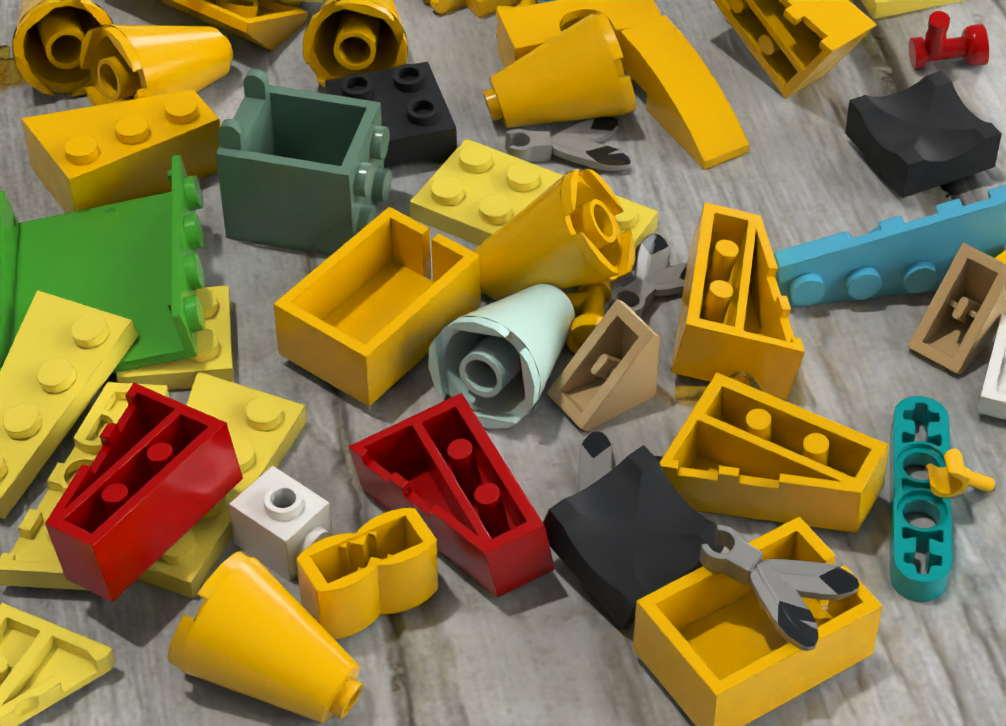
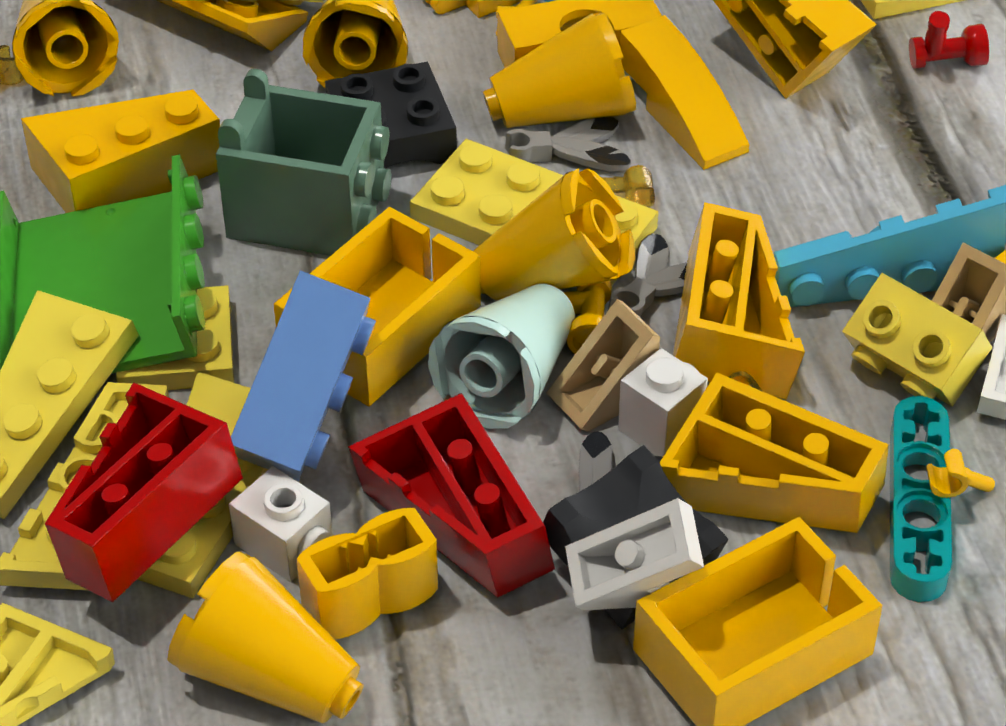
yellow cone [80,24,233,106] -> none
light grey piece [699,525,859,651] -> none
black brick [845,70,1002,198] -> none
none -> medium blue brick [231,270,376,481]
none -> white slope [565,498,704,610]
none -> clear yellow hand [601,165,655,208]
none -> white brick [618,348,708,457]
none -> light yellow brick [842,273,992,407]

